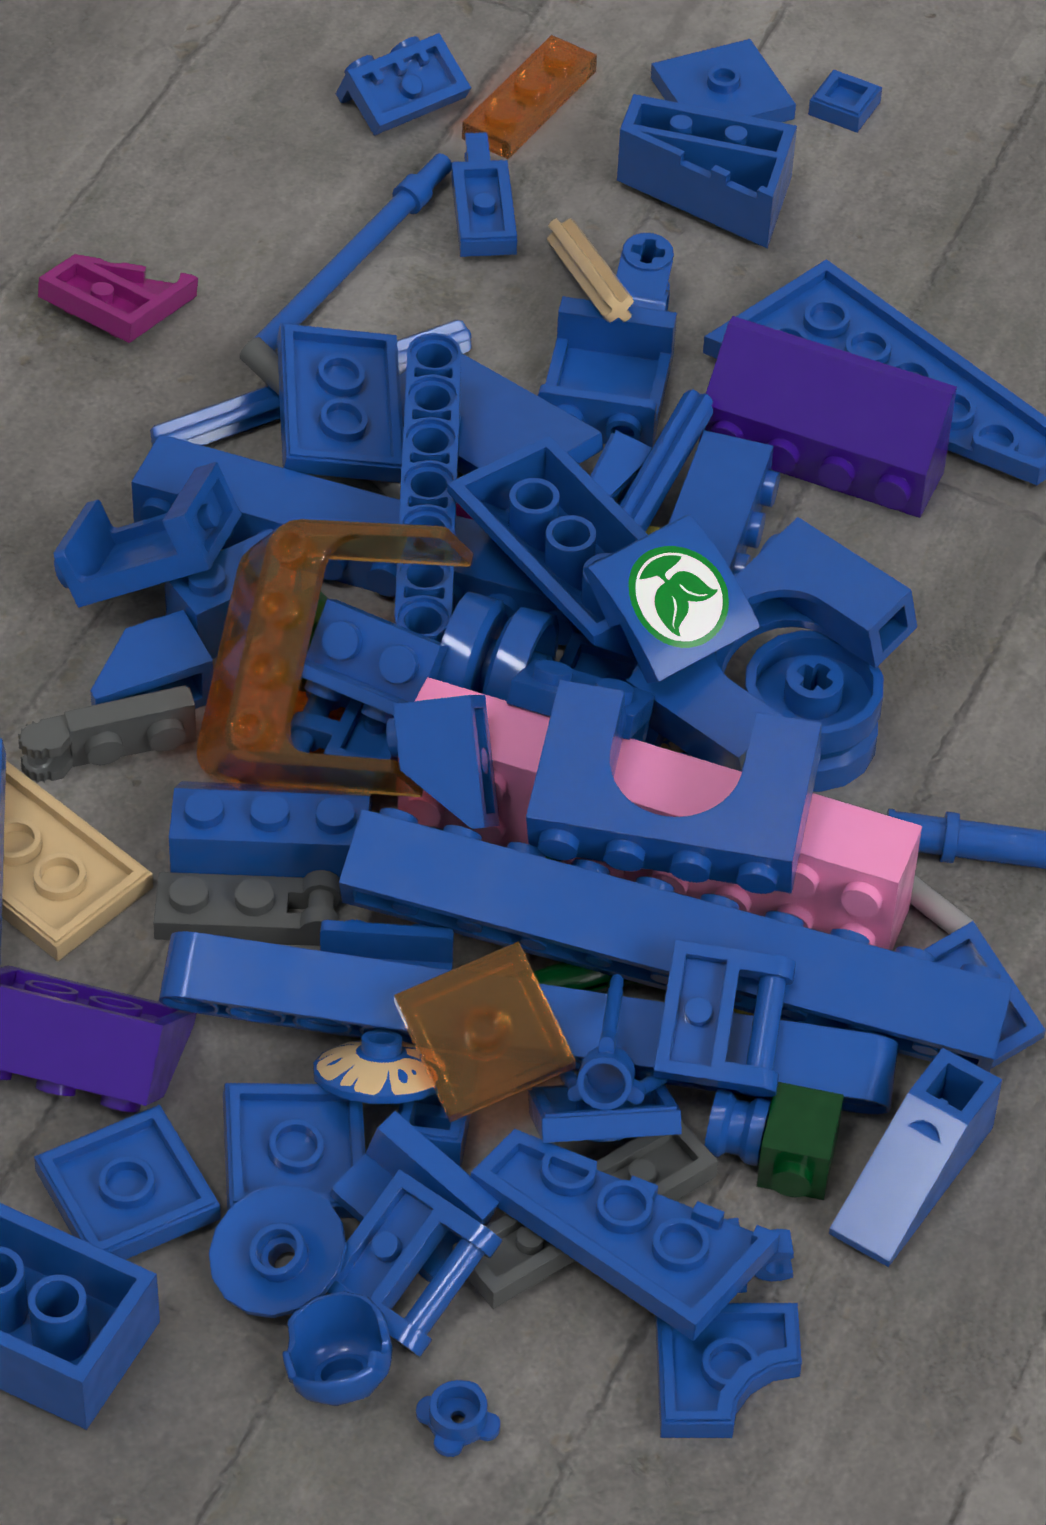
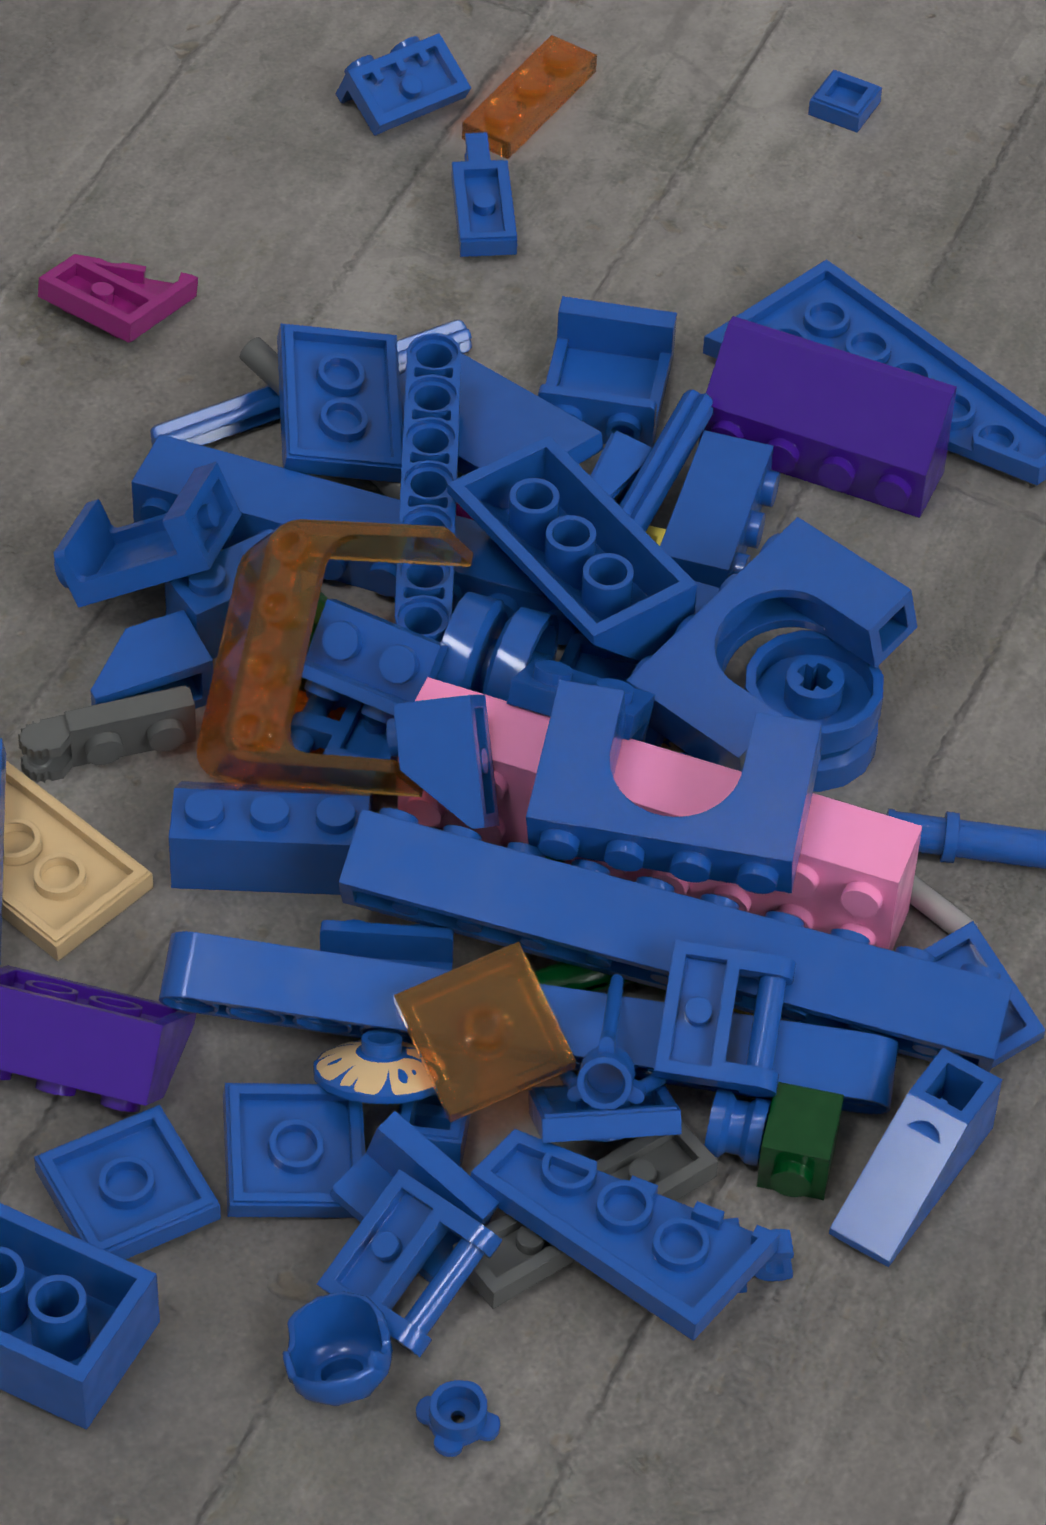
dark grey plate [153,870,341,946] -> none
blue dish [209,1184,347,1318] -> none
blue bar [254,153,452,350] -> none
tan axle [547,218,634,323] -> none
slope [583,514,760,683] -> none
blue piece [616,233,674,311] -> none
blue wedge [617,94,797,249] -> none
blue plate [651,39,796,123] -> none
blue tile [655,1303,802,1438] -> none

